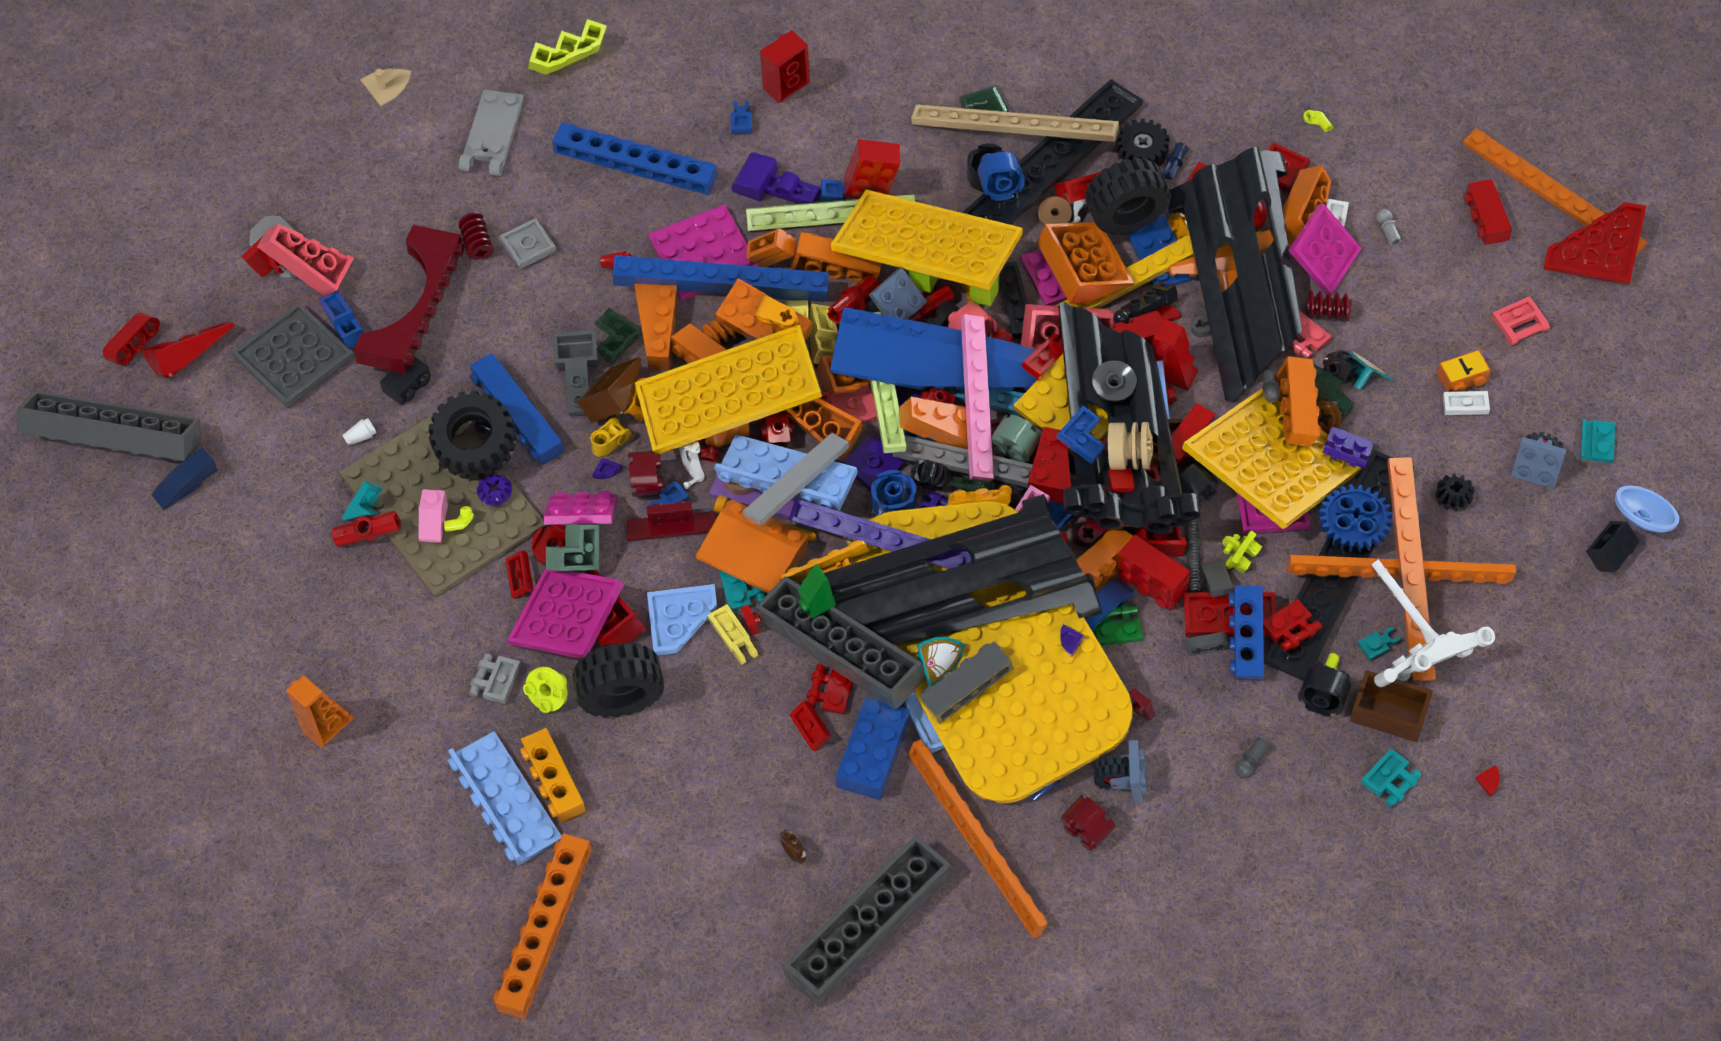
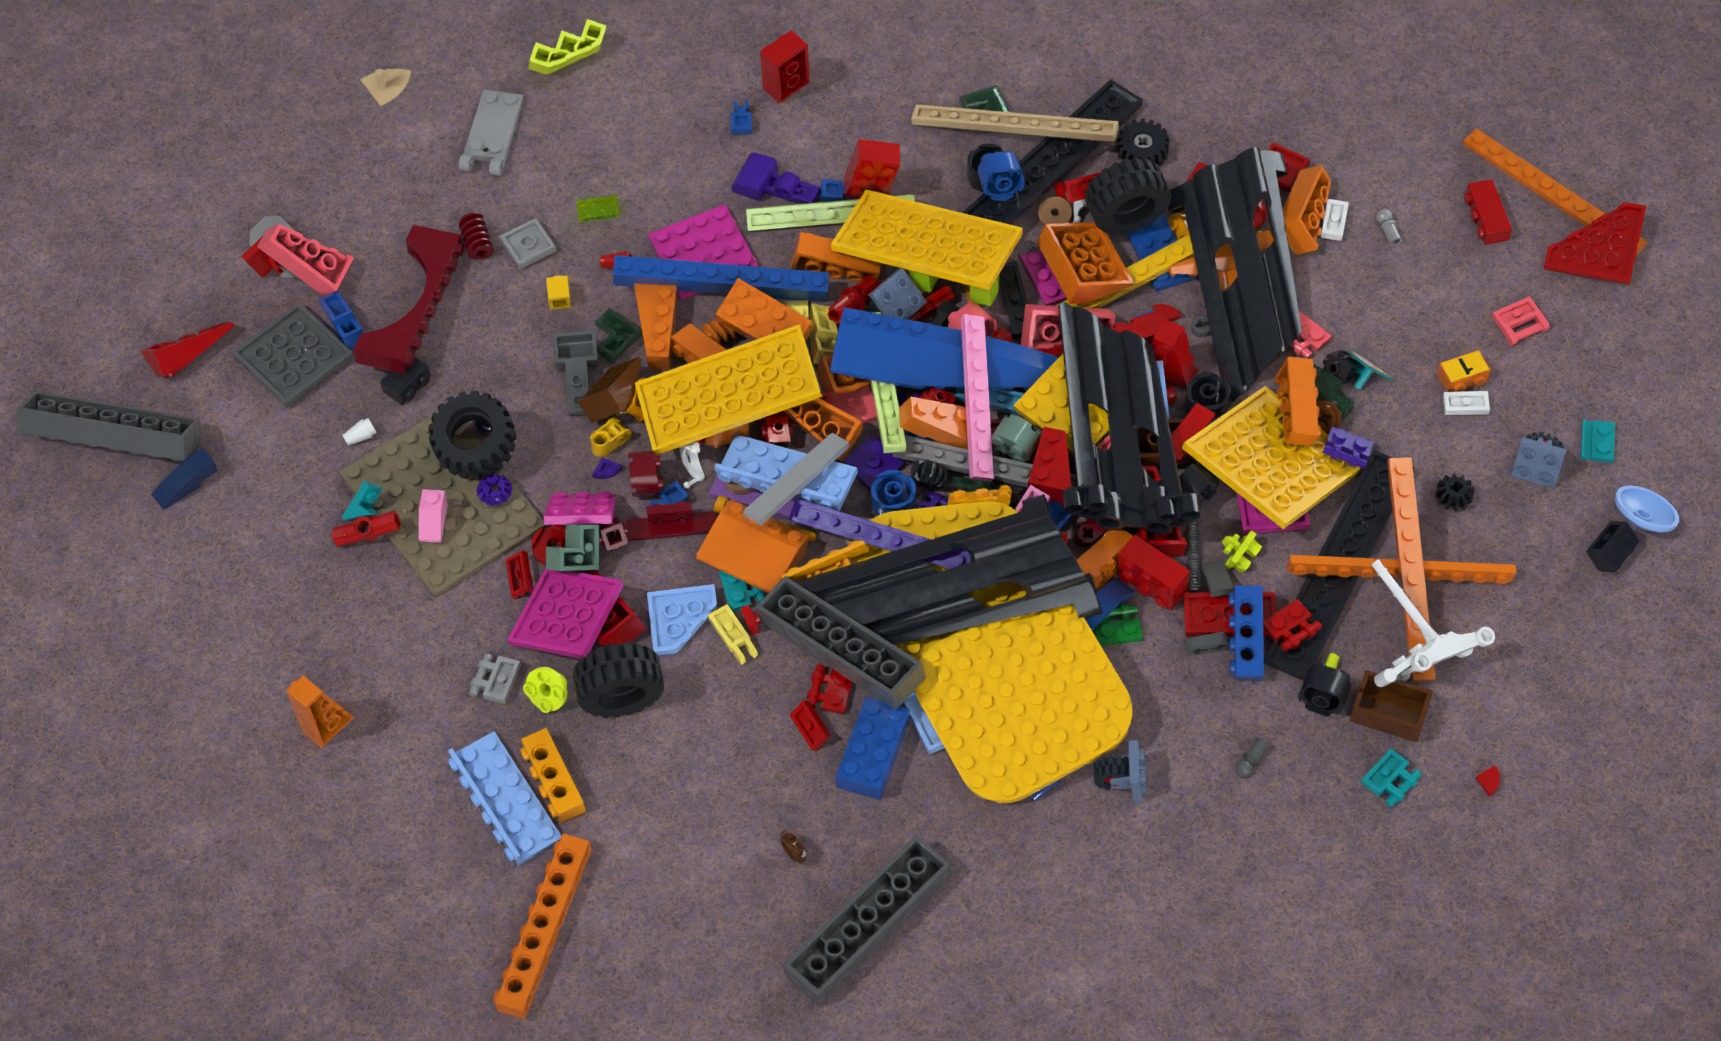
red beam [103,312,160,366] -> none
neon yellow arm [444,506,474,532] -> none
blue brick [470,353,564,465] -> none
blue brick [552,122,717,196] -> none
red plate [699,445,721,463] -> none
orange brick [746,228,796,267] -> none
light orange piece [754,296,799,330] -> none
green slope [798,564,836,619] -> none
orange plate [908,739,1048,939] -> none
shield [917,637,965,686] -> none
dark grey brick [920,641,1013,724] -> none
red hinge [1021,333,1063,380] -> none
blue tile [1056,406,1106,464] -> none
dark purple tile [1060,624,1084,656] -> none
dark red brick [1061,795,1116,851] -> none
dark grey dish [1092,360,1137,401] -> none
tan wheel [1108,422,1153,470] -> none
red tile [1108,468,1135,493] -> none
black plate [1113,281,1178,324] -> none
dark red plate [1129,688,1155,721] -> none
dark blue axle [1162,142,1188,180] -> none
dark grey pin [1262,370,1281,403] -> none
dark pink plate [1288,204,1362,294] -> none
neon yellow arm [1303,110,1333,132] -> none
dark red piece [1306,290,1351,321] -> none
blue gear [1319,484,1393,552] -> none
teal plate [1357,627,1401,662] -> none
none -> yellow brick [546,275,571,310]
none -> clear neon green plate [576,195,620,222]
none -> dark red brick [597,518,628,551]
none -> black brick [1185,372,1231,420]

